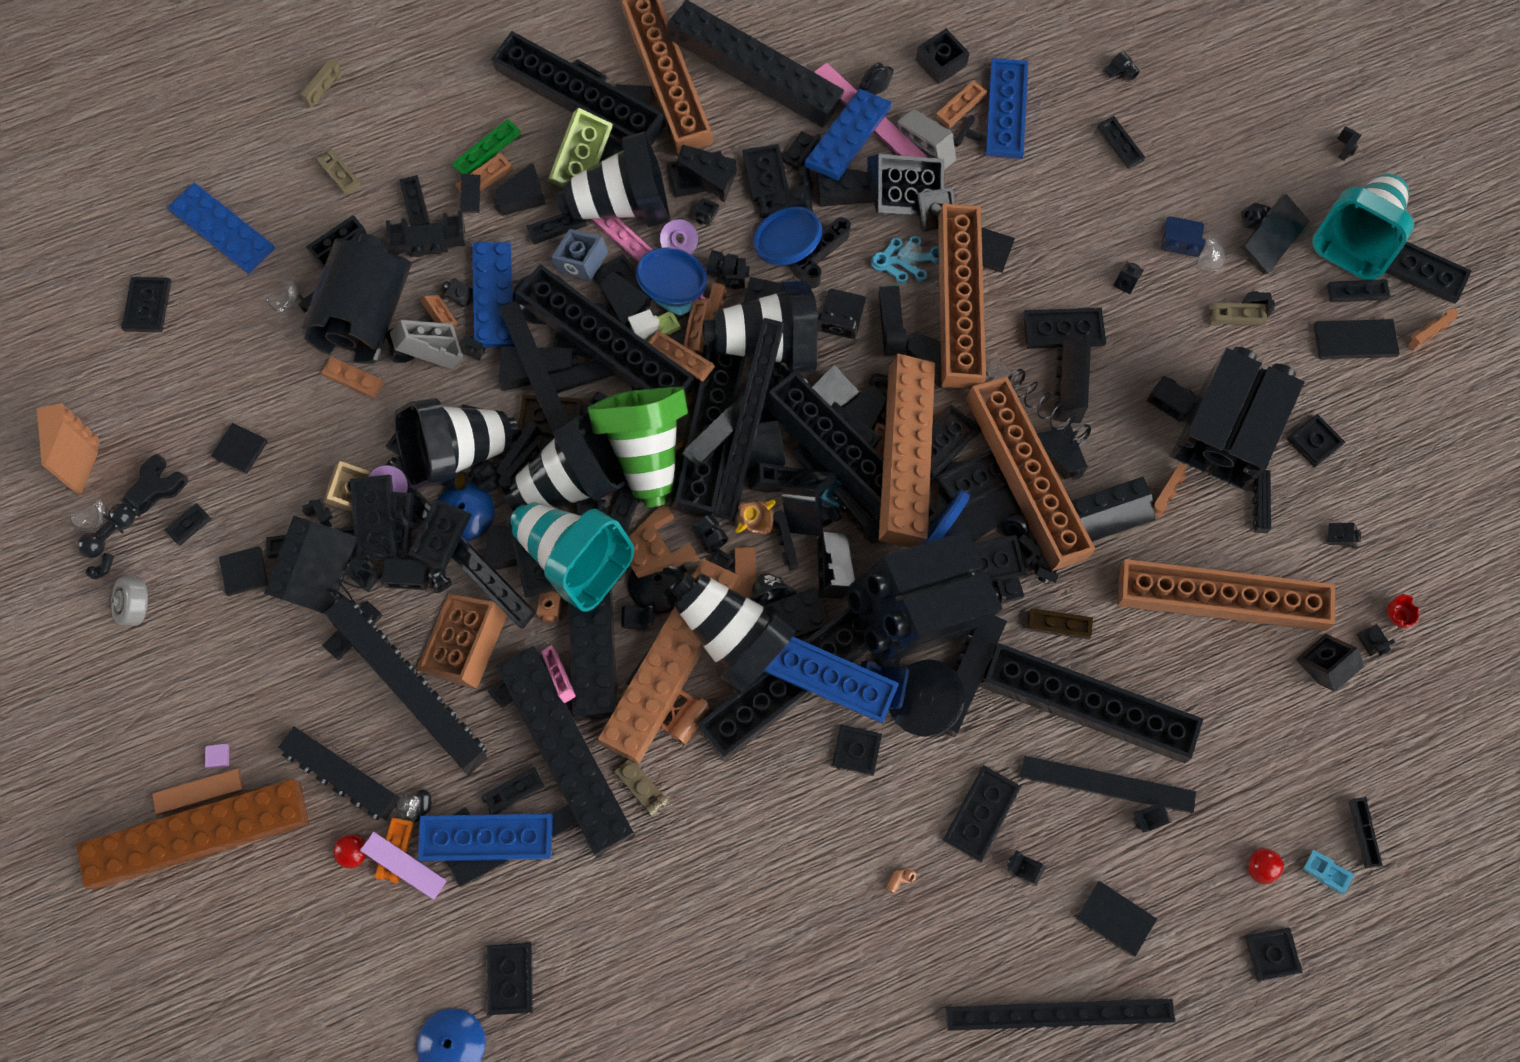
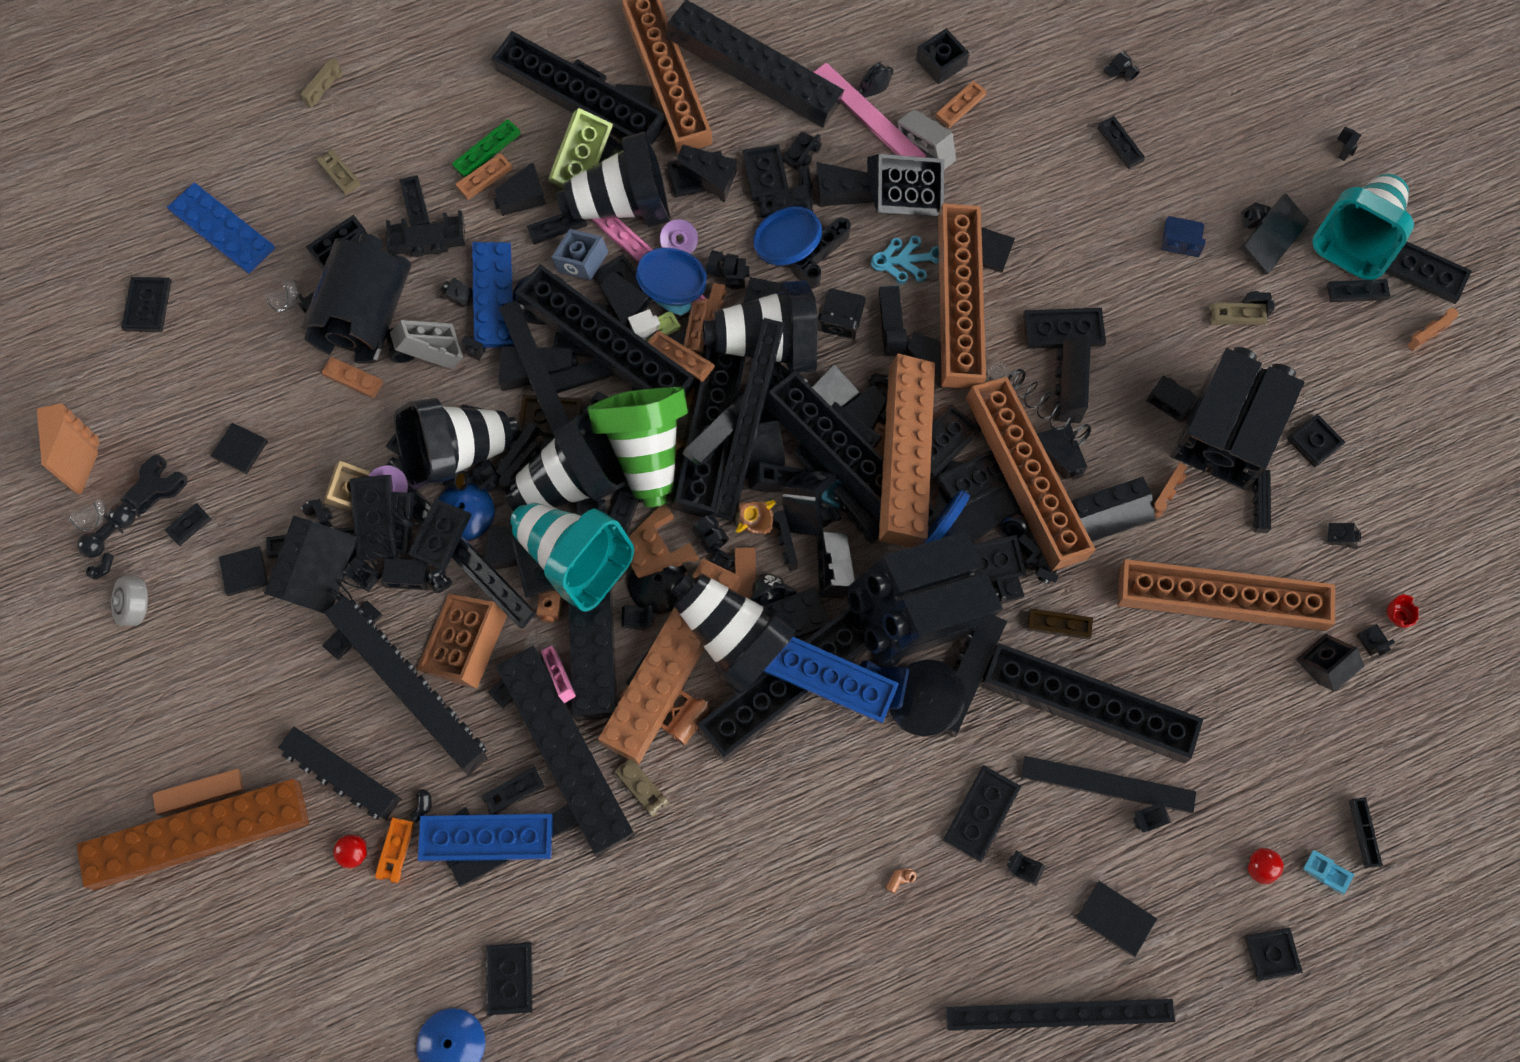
lavender tile [205,744,229,768] -> none
lavender tile [360,832,447,900] -> none
clear plate [395,793,421,819] -> none
nougat plate [421,295,458,329] -> none
black tile [460,174,481,213] -> none
black bracket [692,197,719,226] -> none
blue plate [805,89,892,180] -> none
black tile [832,724,882,776] -> none
clear plate [897,240,923,266] -> none
black tile [916,187,956,232] -> none
black piece [954,115,982,146] -> none
blue plate [985,58,1028,159] -> none
black bracket [1114,261,1144,294] -> none
clear helmet [1196,237,1225,273] -> none
black tile [1314,319,1400,359] -> none

